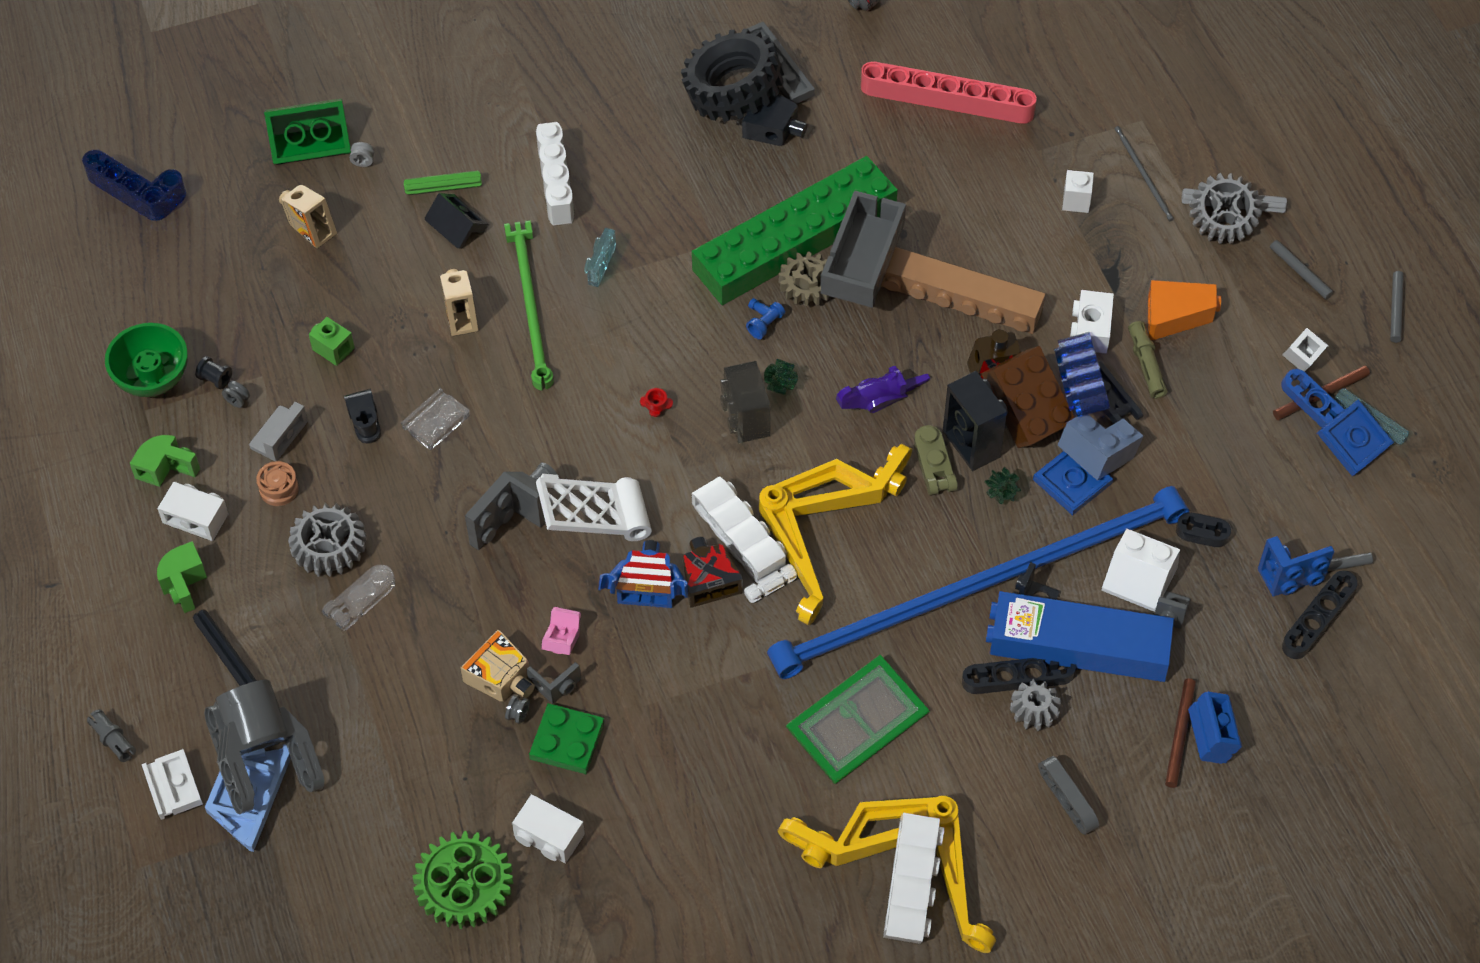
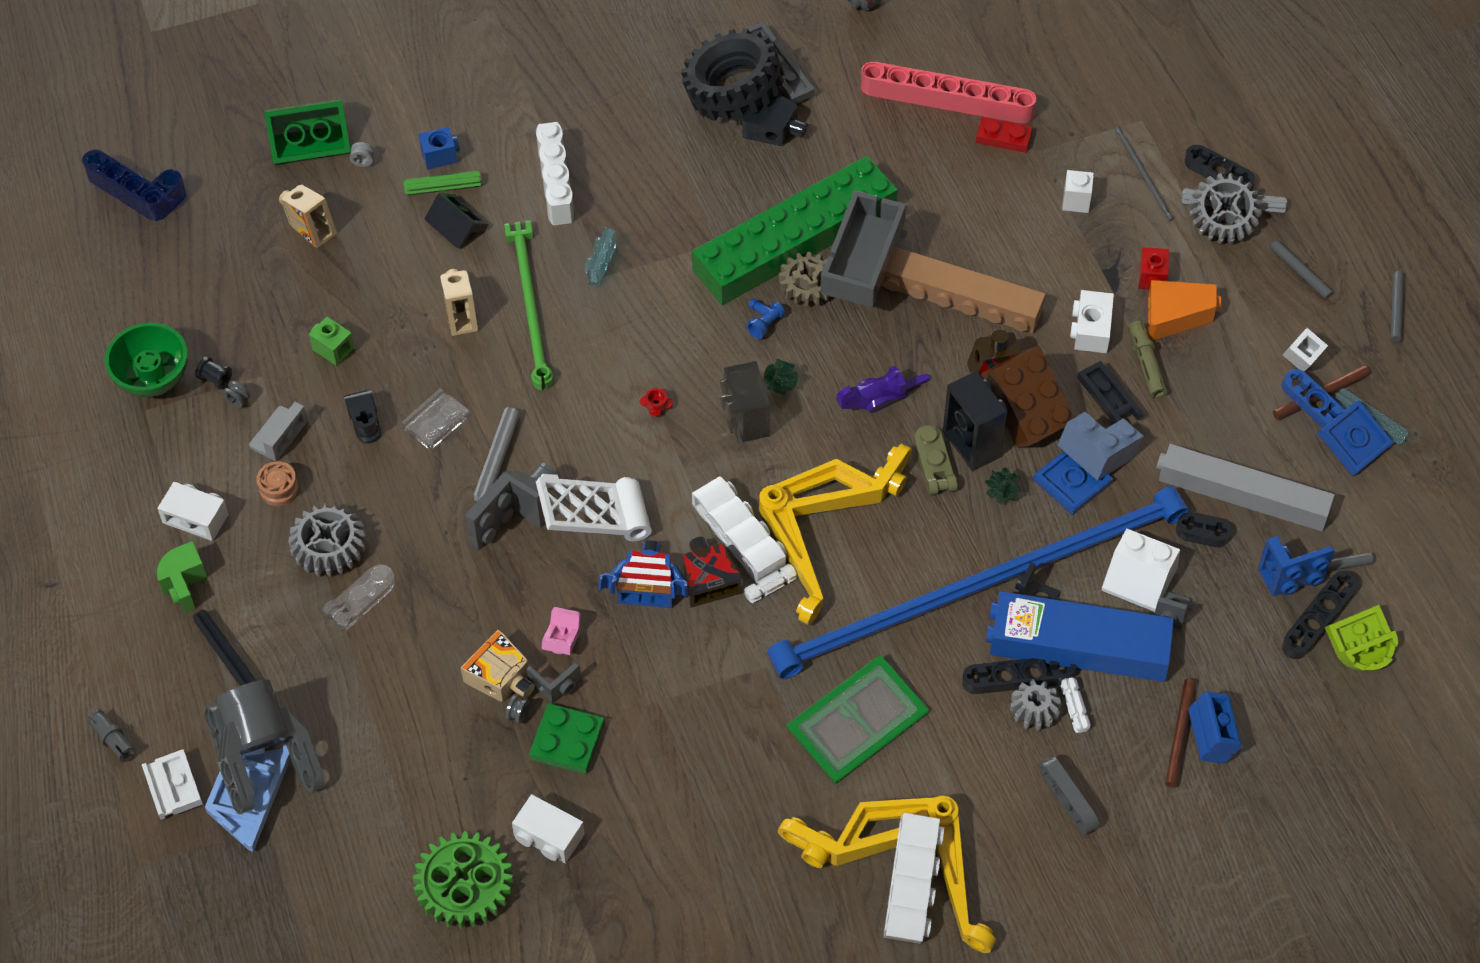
bright green brick [130,435,200,487] -> none
clear blue brick [1054,332,1110,417] -> none
none -> blue brick [418,127,460,170]
none -> light grey axle [474,407,519,502]
none -> red plate [976,117,1032,153]
none -> white axle [1061,677,1091,733]
none -> red brick [1138,247,1169,290]
none -> light grey brick [1156,444,1335,532]
none -> black beam [1184,144,1255,191]
none -> lime slope [1325,605,1398,671]

